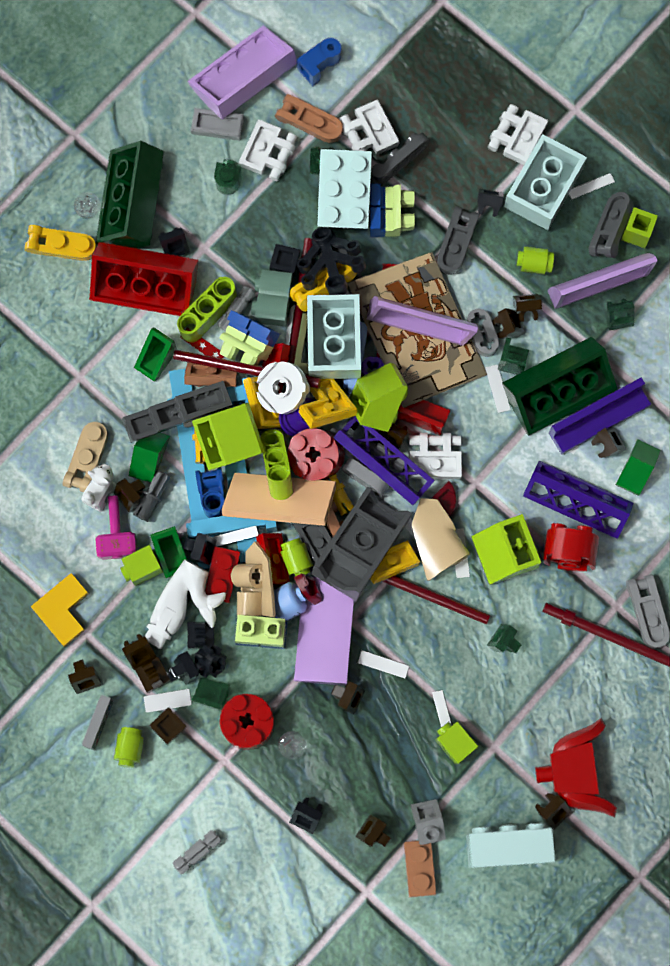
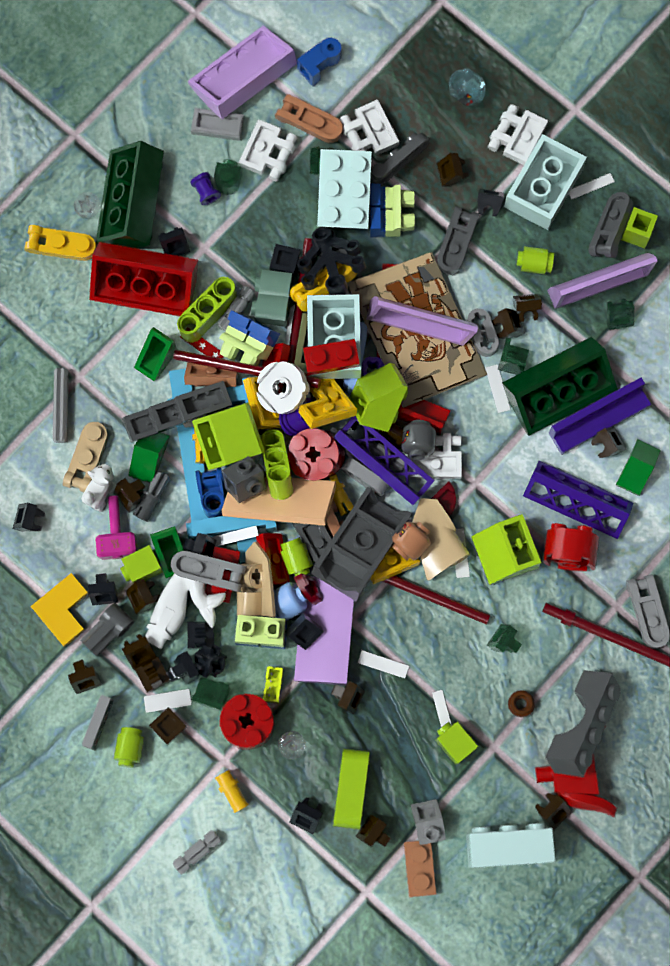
none -> black tile [12,502,45,532]
none -> light grey axle [53,368,69,443]
none -> dark grey piece [80,603,134,657]
none -> black tile [88,573,119,606]
none -> dark brown tile [126,579,160,614]
none -> light grey plate [171,551,246,592]
none -> dark purple bush [190,172,221,206]
none -> yellow pin [215,769,249,813]
none -> dark grey brick [222,456,266,503]
none -> neon yellow piece [263,666,283,704]
none -> black tile [285,613,324,650]
none -> red plate [303,339,360,375]
none -> lime beam [333,748,370,830]
none -> nougat head [392,522,431,560]
none -> dark grey head [401,420,436,461]
none -> dark brown tile [437,153,469,186]
none -> clear light blue head [448,68,486,106]
none -> reddish brown plate [508,690,535,717]
none -> dark grey arch [545,670,621,777]

